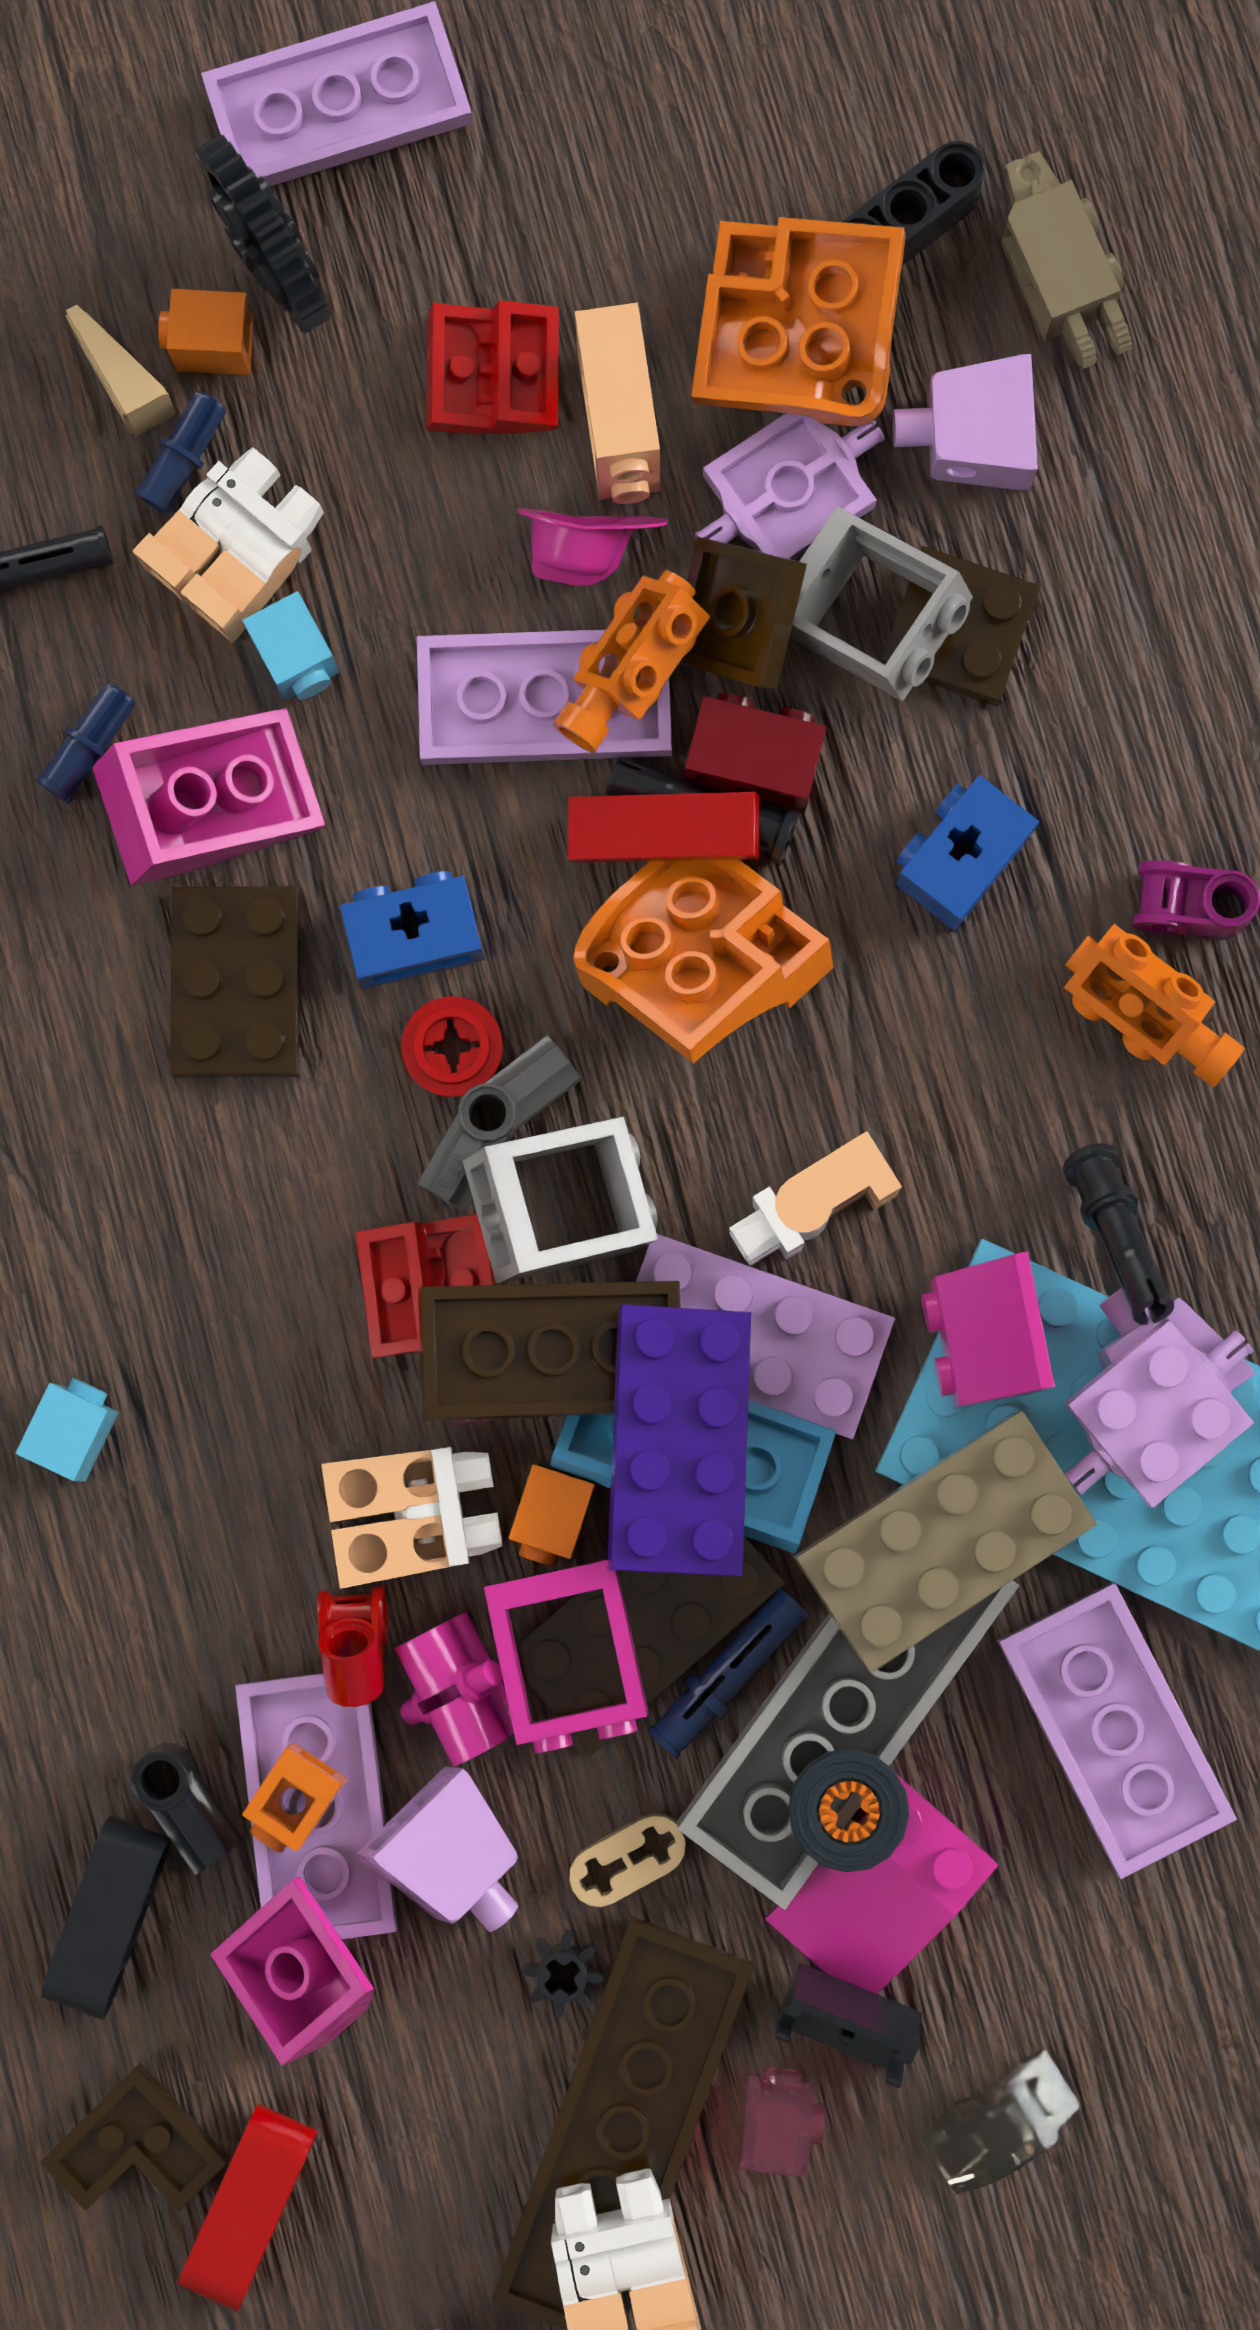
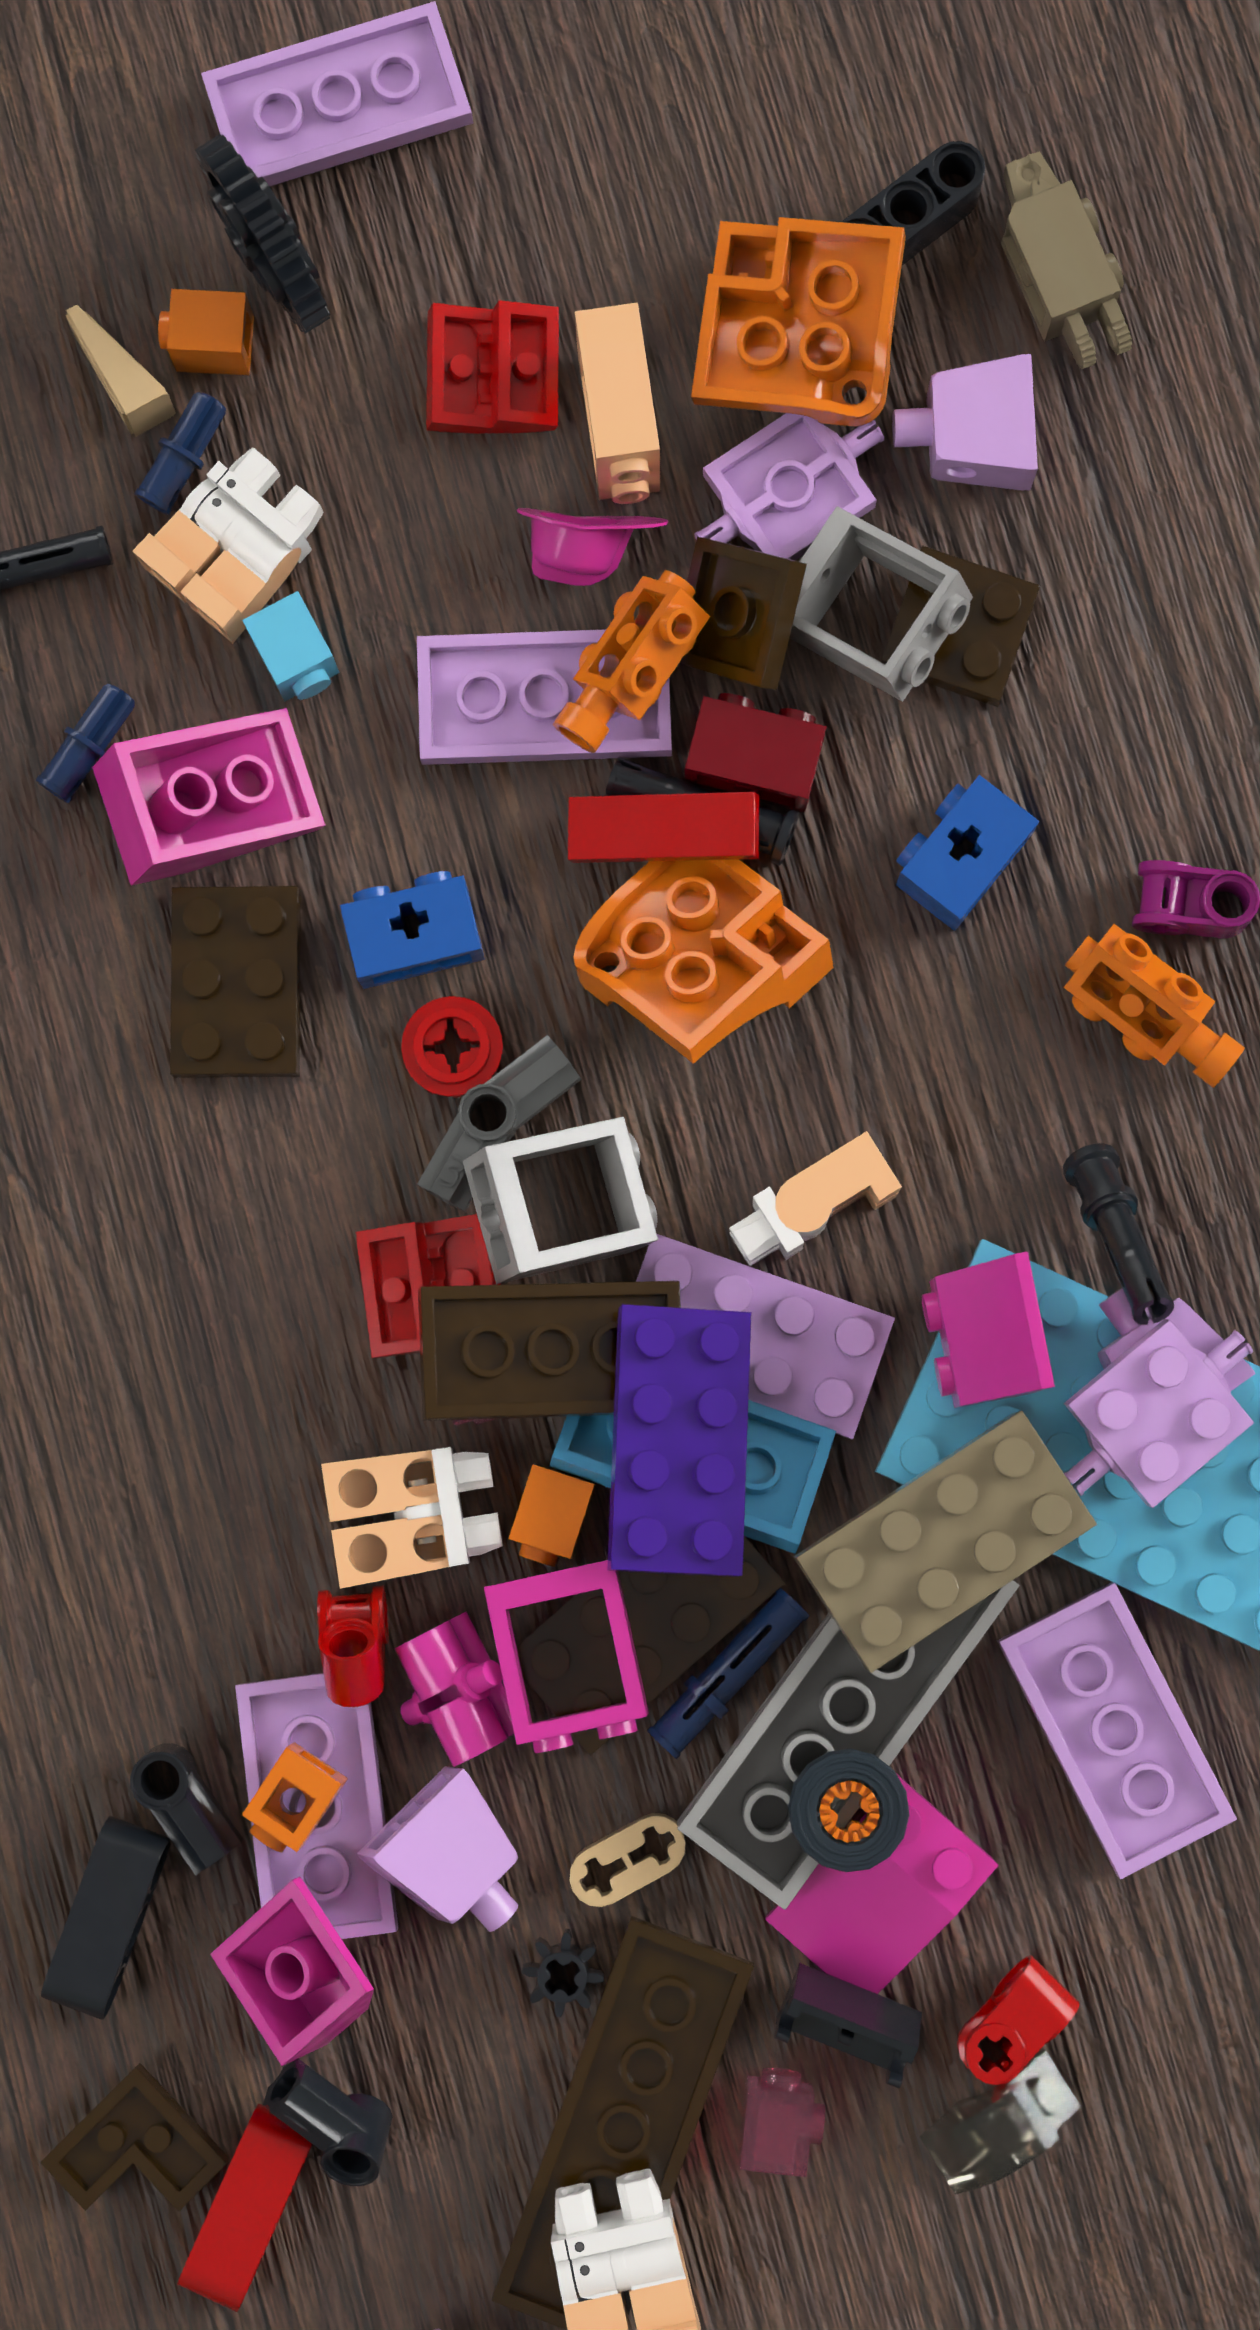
medium azure brick [15,1378,119,1482] -> none
none -> black piece [263,2058,393,2186]
none -> red piece [957,1955,1080,2085]

